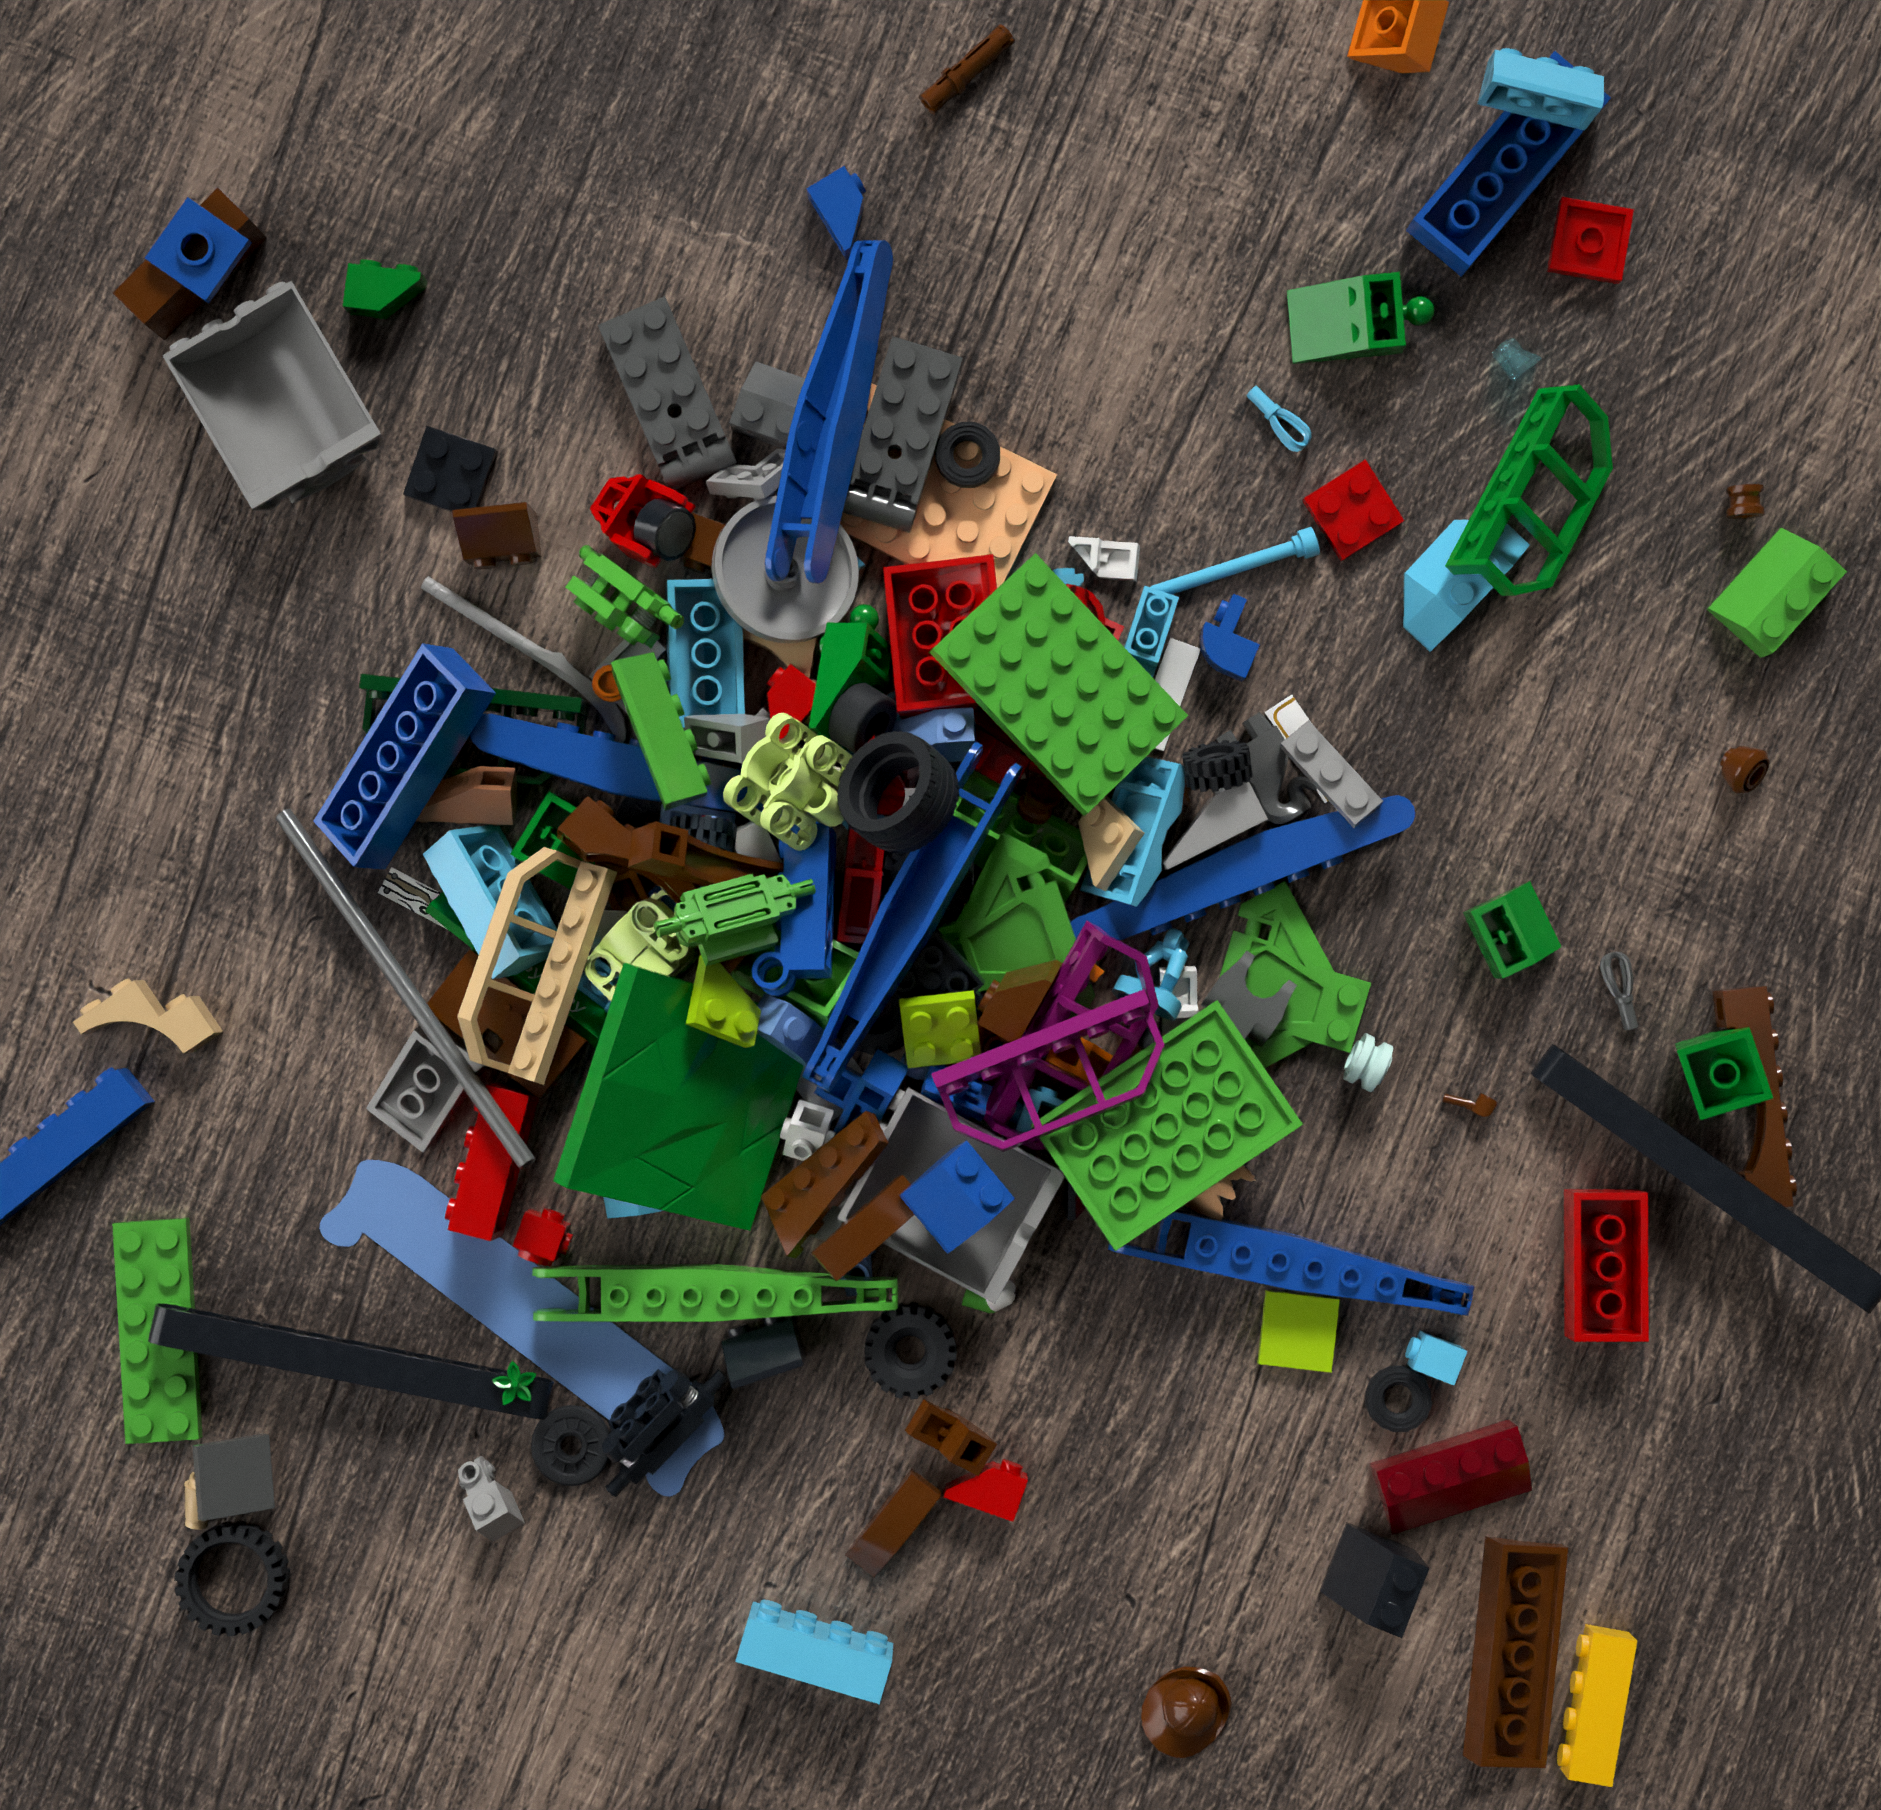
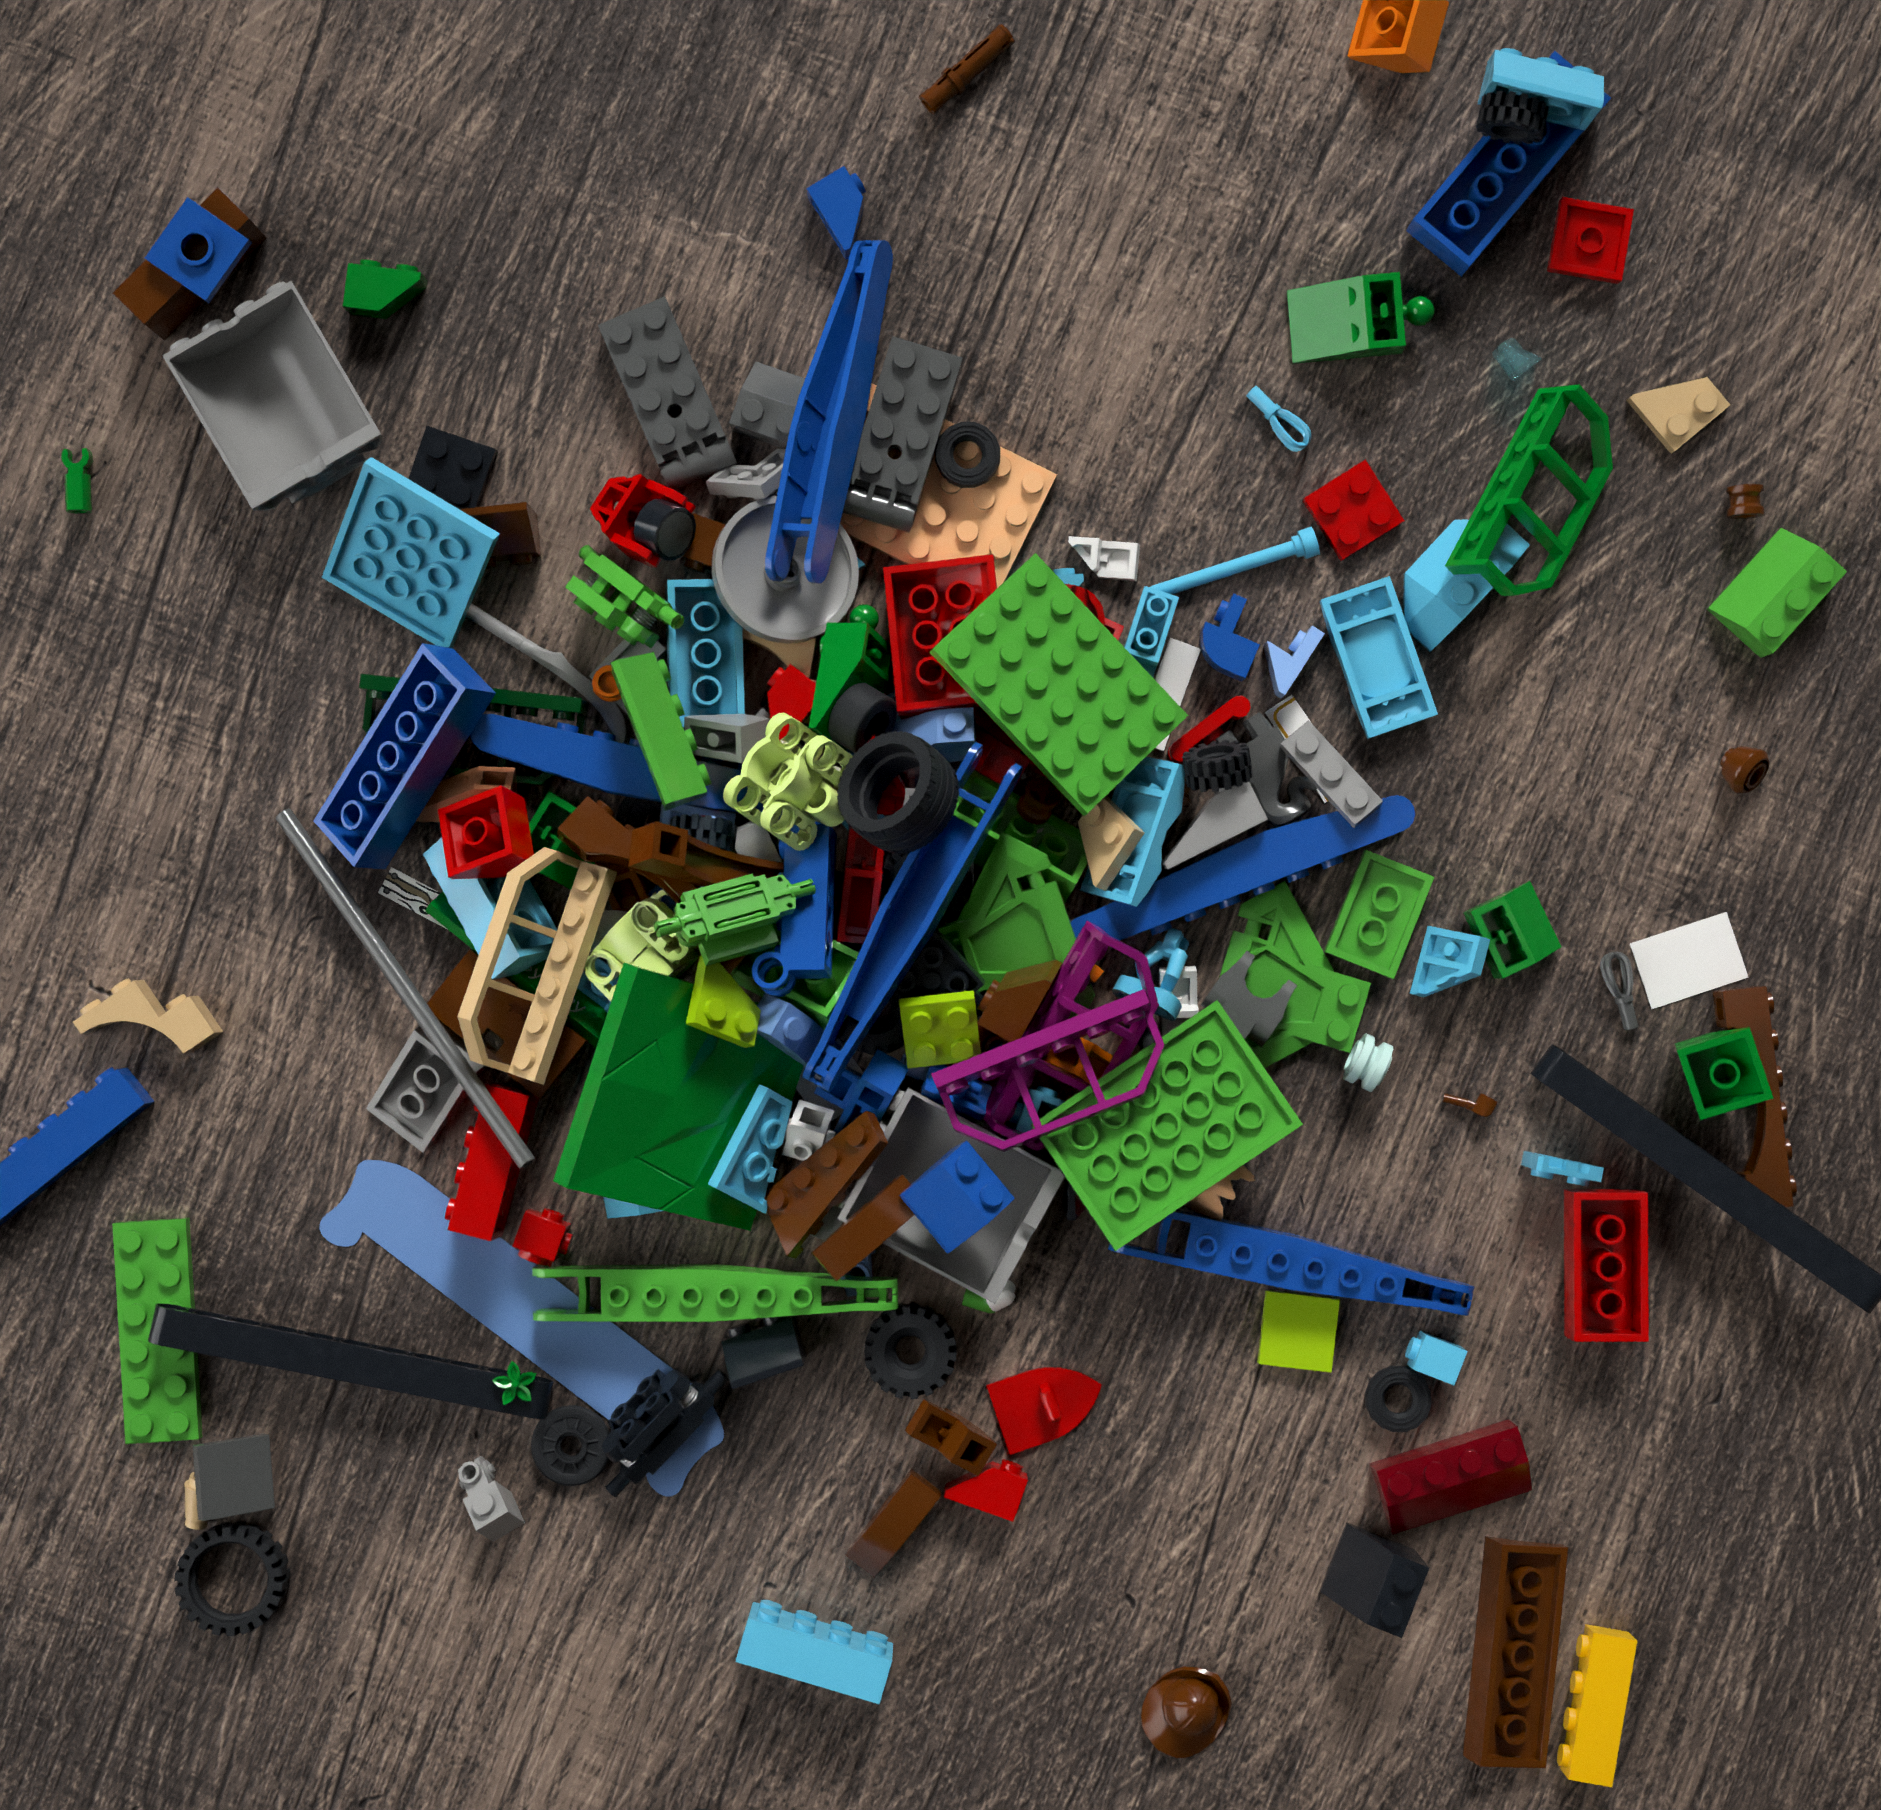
none -> green bar [61,448,93,514]
none -> medium azure plate [322,457,500,648]
none -> red slope [438,785,534,879]
none -> medium azure wing [708,1084,792,1214]
none -> red shield [986,1367,1102,1455]
none -> red plate [1167,695,1251,764]
none -> light blue slope [1264,626,1325,699]
none -> medium azure slope [1320,576,1438,739]
none -> bright green plate [1324,850,1434,979]
none -> medium azure wing [1410,926,1490,997]
none -> black tyre [1476,91,1549,144]
none -> medium azure wing [1521,1151,1604,1187]
none -> tan wing [1626,377,1730,454]
none -> white sticker [1630,912,1749,1009]

